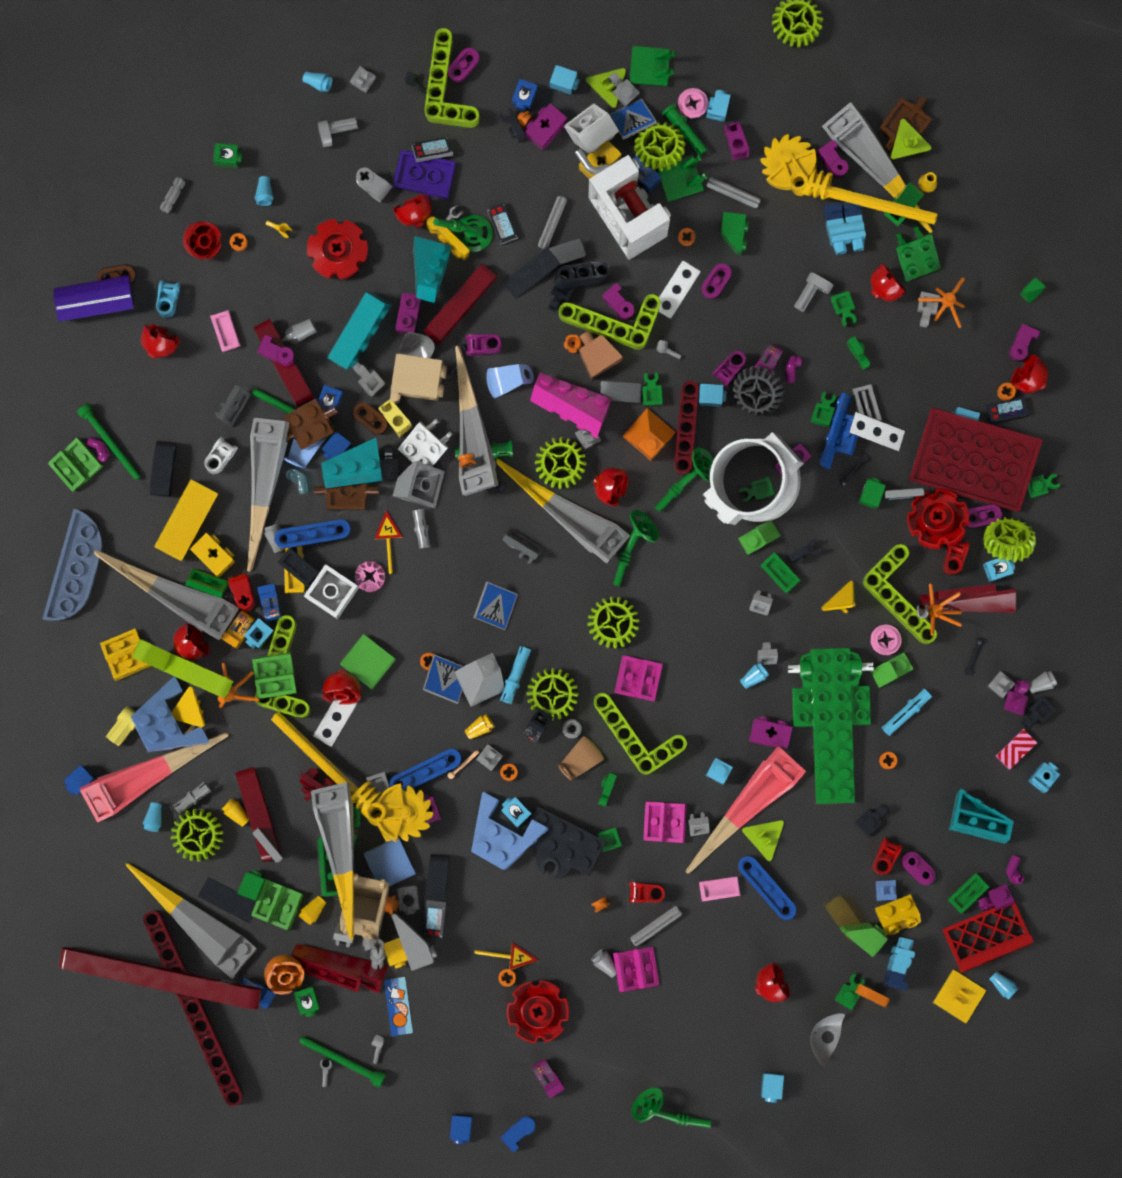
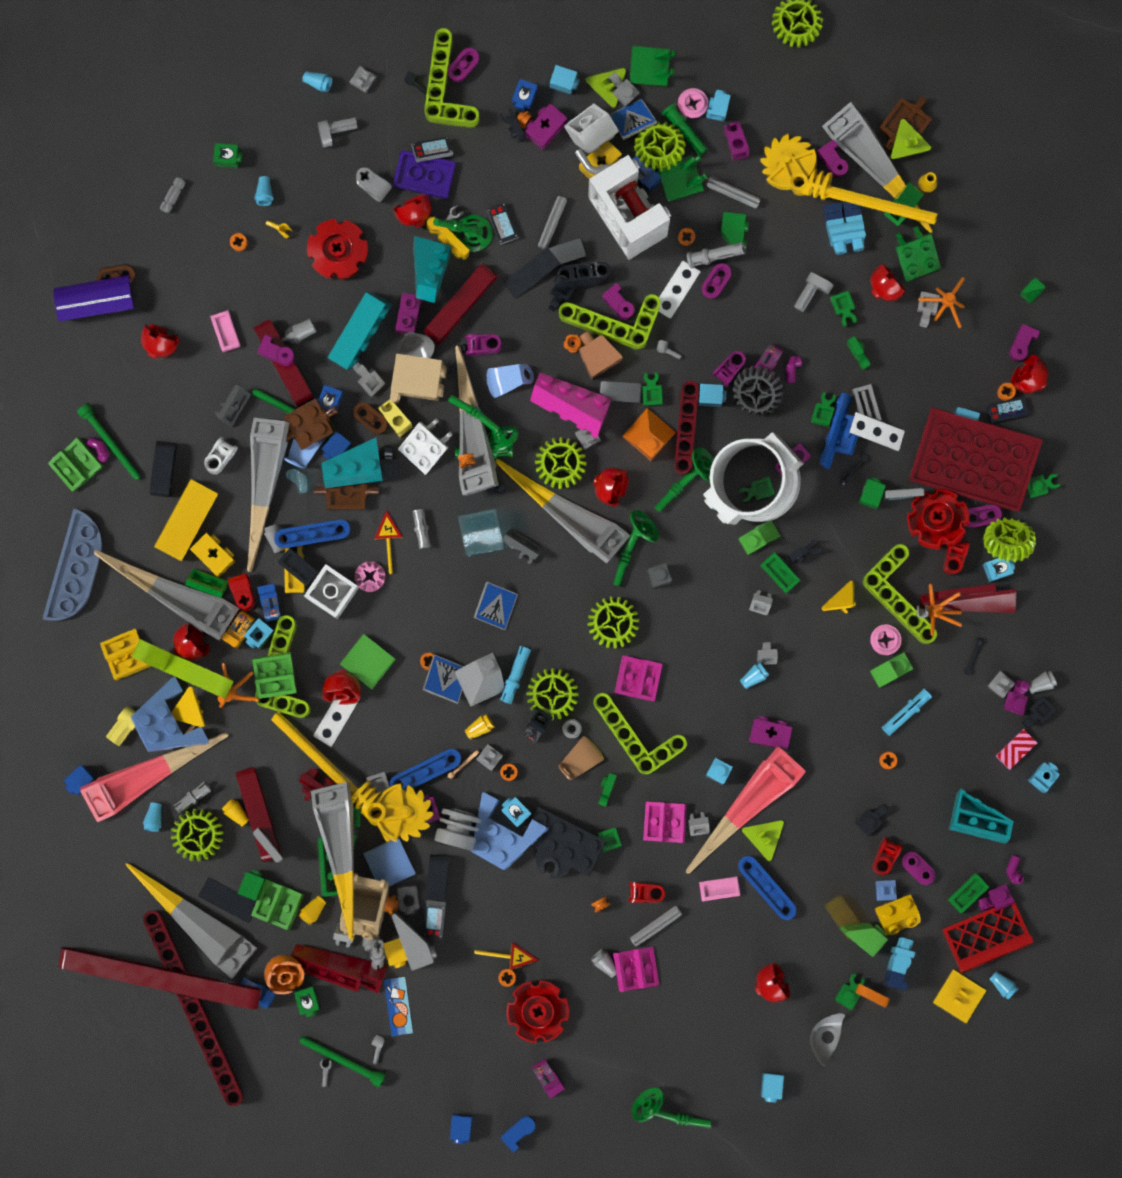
medium azure piece [156,280,180,319] -> none
red cylinder [183,221,221,259] -> none
light grey slope [393,461,445,508] -> none
green piece [788,648,873,804] -> none
none -> light grey wheel [434,808,482,851]
none -> green dish [448,395,519,452]
none -> clear light blue slope [458,509,504,556]
none -> dark grey brick [647,563,672,589]
none -> light grey pin [687,242,746,269]

